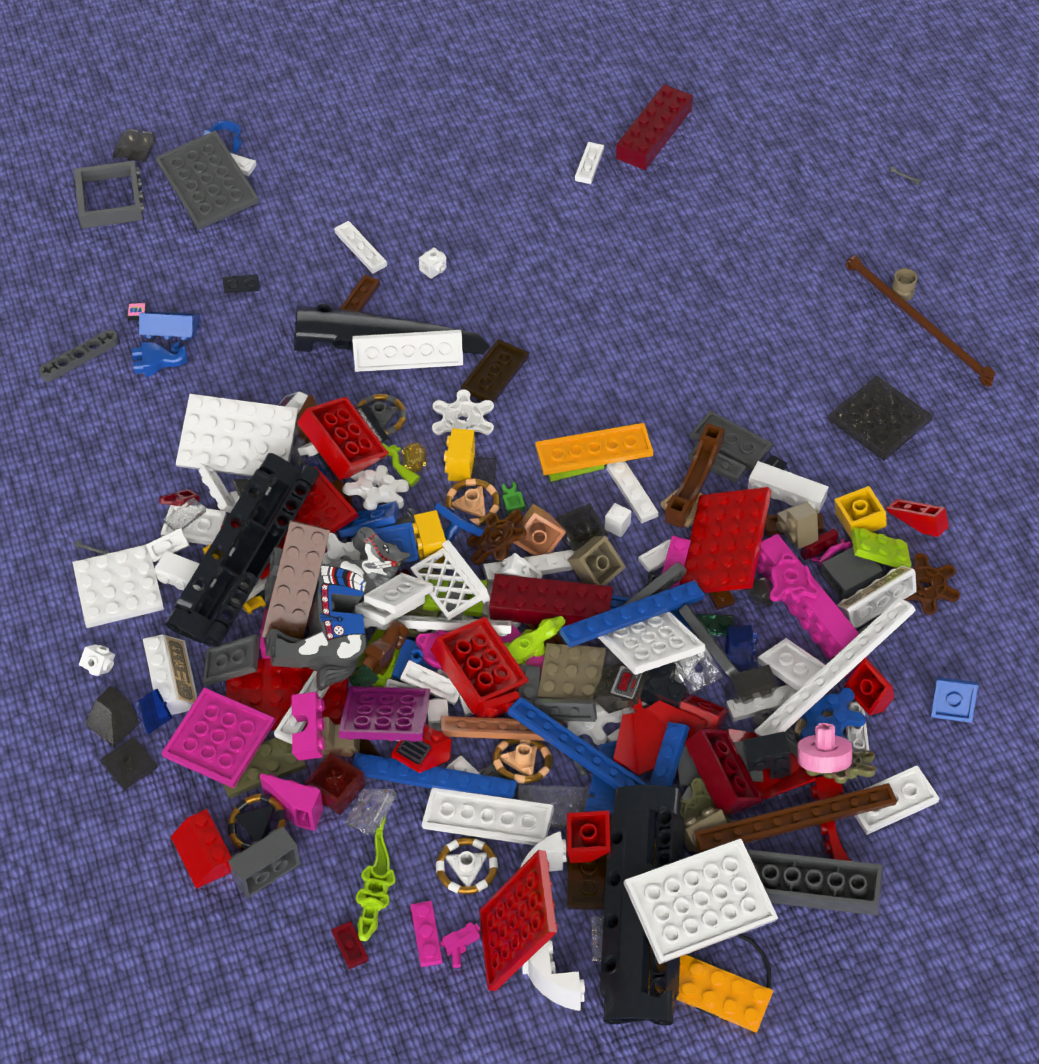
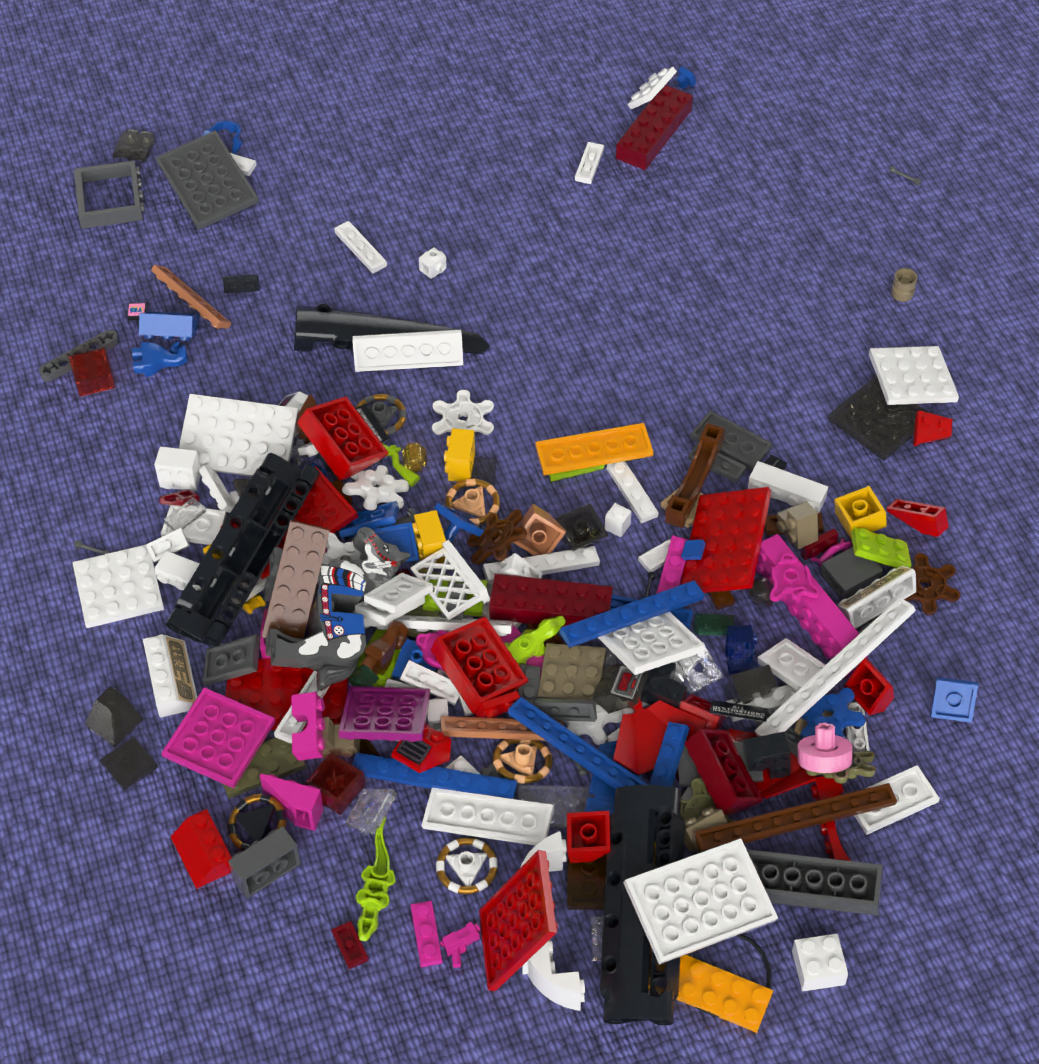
white brick [79,644,115,676] -> none
clear blue piece [133,689,173,734] -> none
reddish brown plate [340,274,380,312] -> none
dark brown plate [461,339,529,403] -> none
bright green plate [502,482,526,514] -> none
dark tan brick [567,536,626,586] -> none
dark grey beam [622,562,687,606] -> none
dark grey beam [678,604,740,679] -> none
reddish brown hinge [845,255,995,387] -> none
none -> clear red brick [69,348,115,397]
none -> nougat plate [151,265,231,329]
none -> white brick [154,447,201,492]
none -> white plate [627,67,677,109]
none -> blue tile [676,66,696,89]
none -> blue tile [681,540,706,560]
none -> black sticker [710,700,768,722]
none -> white brick [792,934,848,991]
none -> white plate [869,346,959,405]
none -> red wing [913,410,953,446]

